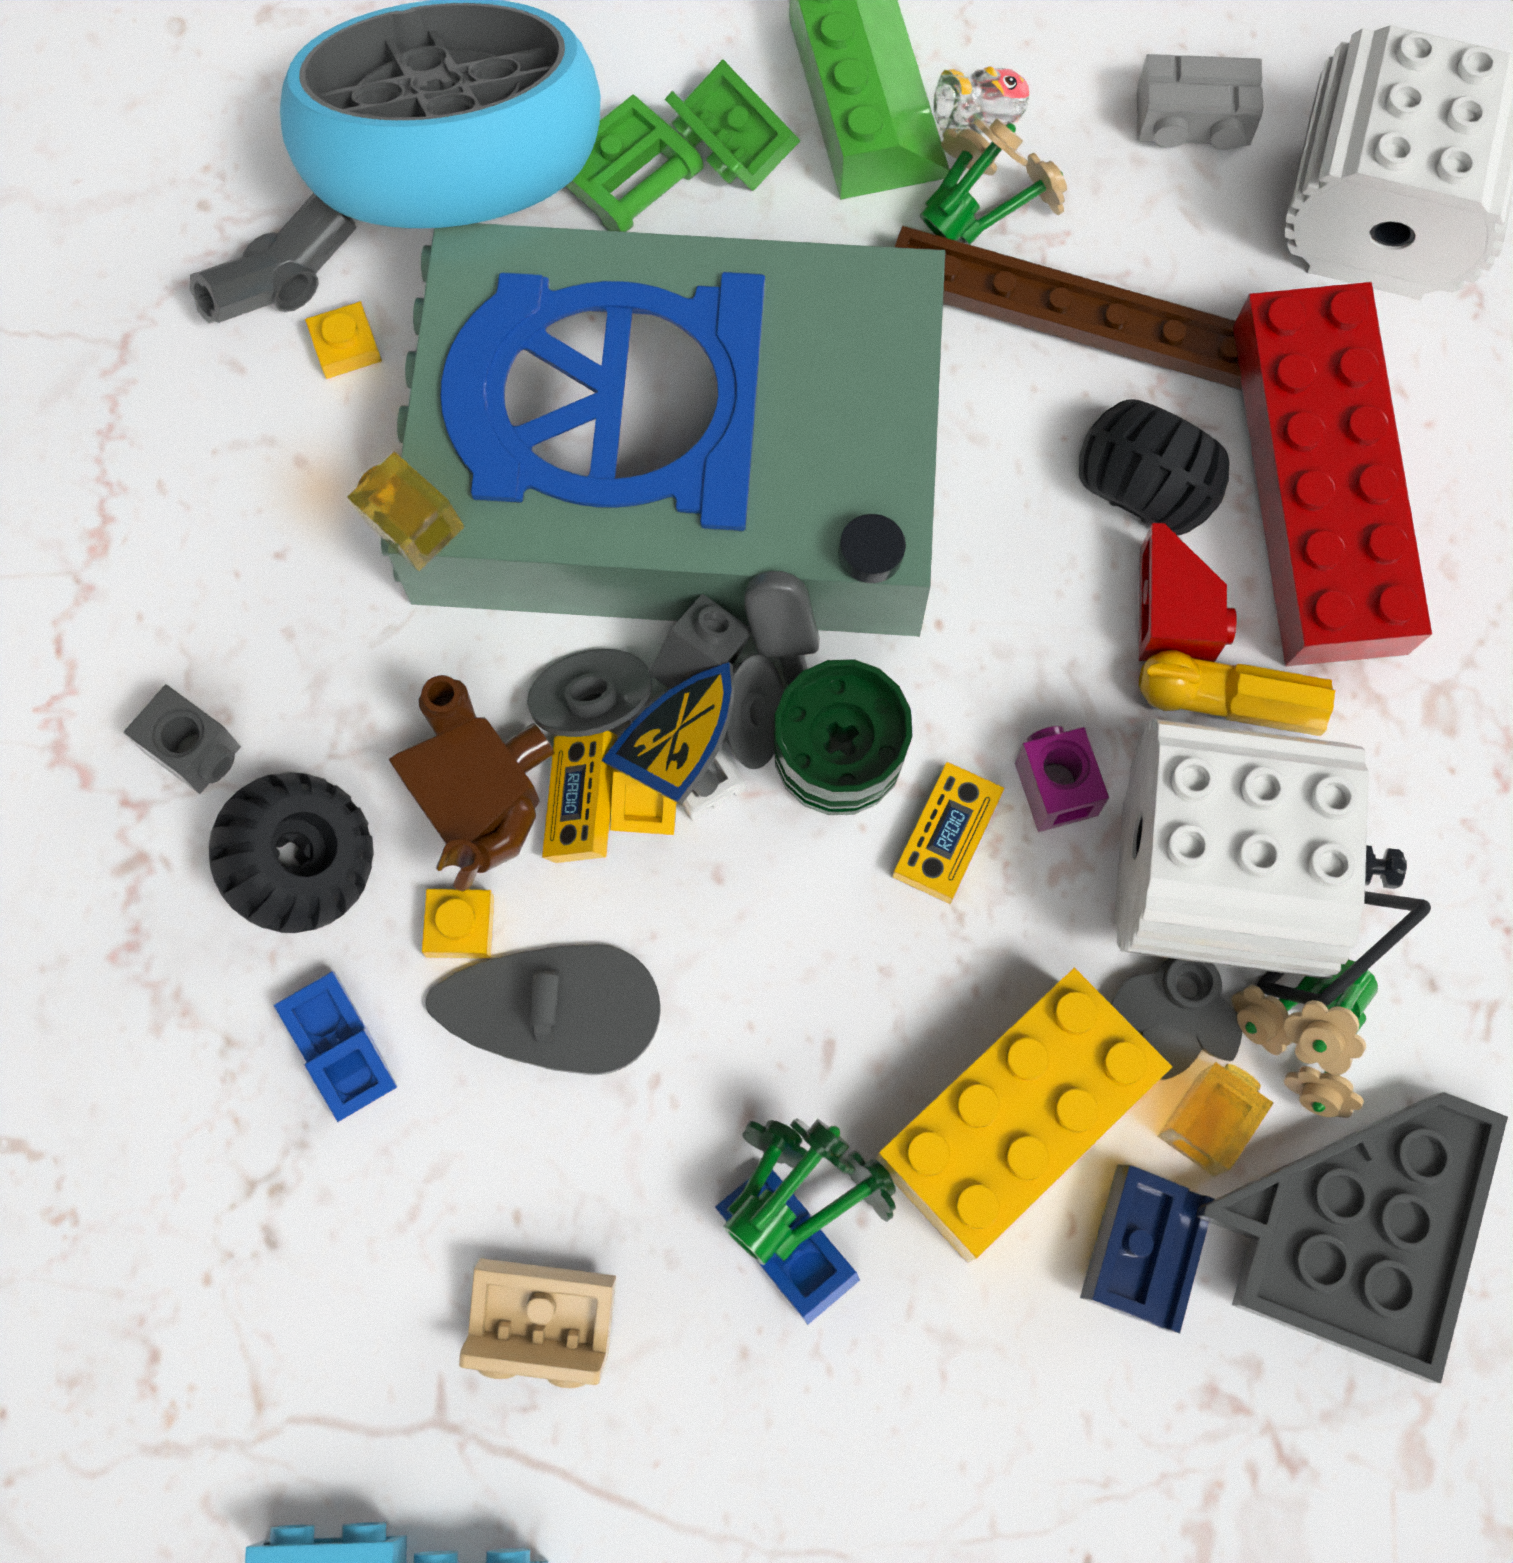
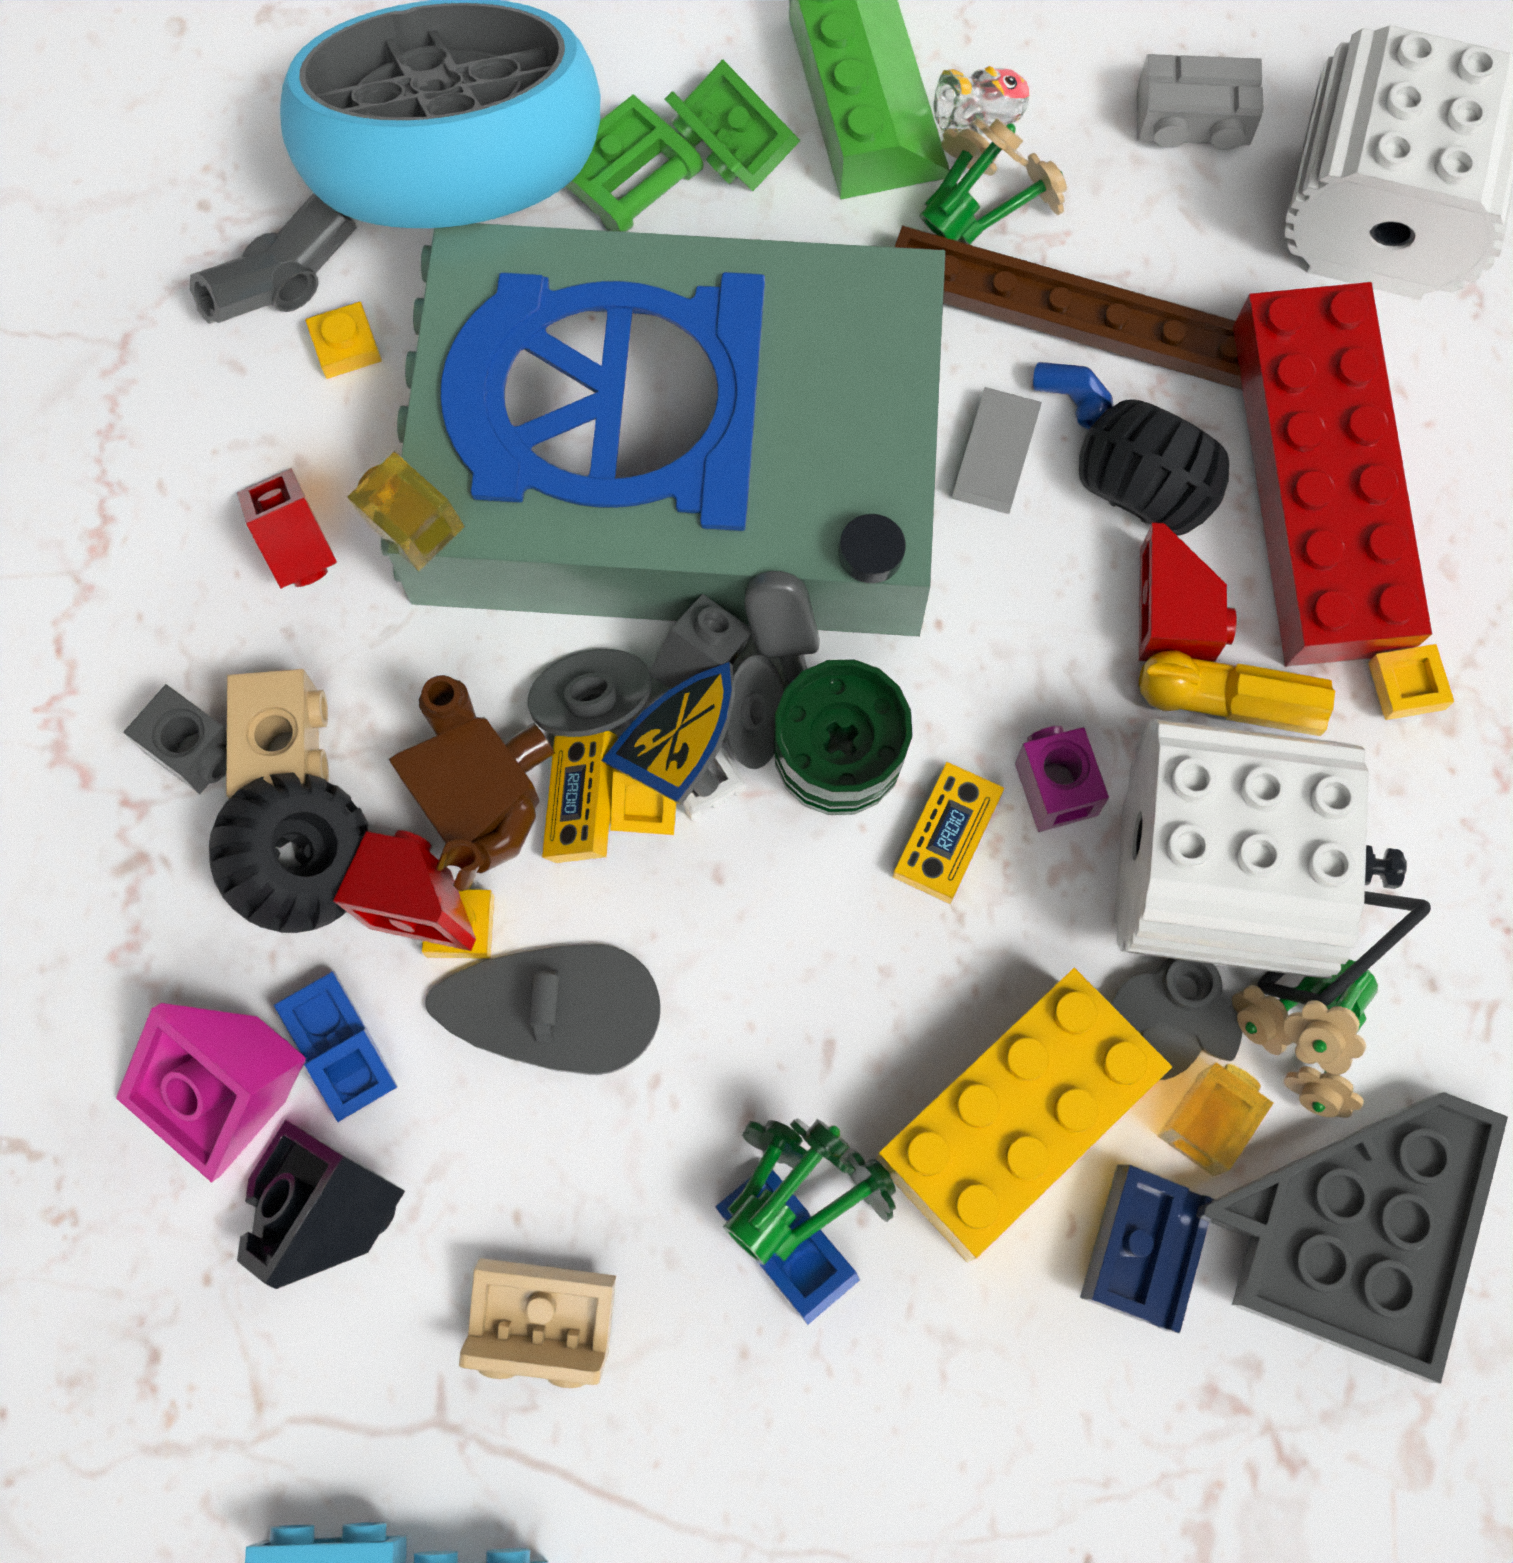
none -> dark pink slope [116,1003,306,1183]
none -> tan brick [226,669,329,799]
none -> red slope [237,468,337,589]
none -> black slope [237,1120,405,1289]
none -> red slope [334,830,476,951]
none -> light grey tile [952,387,1042,514]
none -> blue arm [1033,362,1113,429]
none -> yellow plate [1368,644,1455,720]

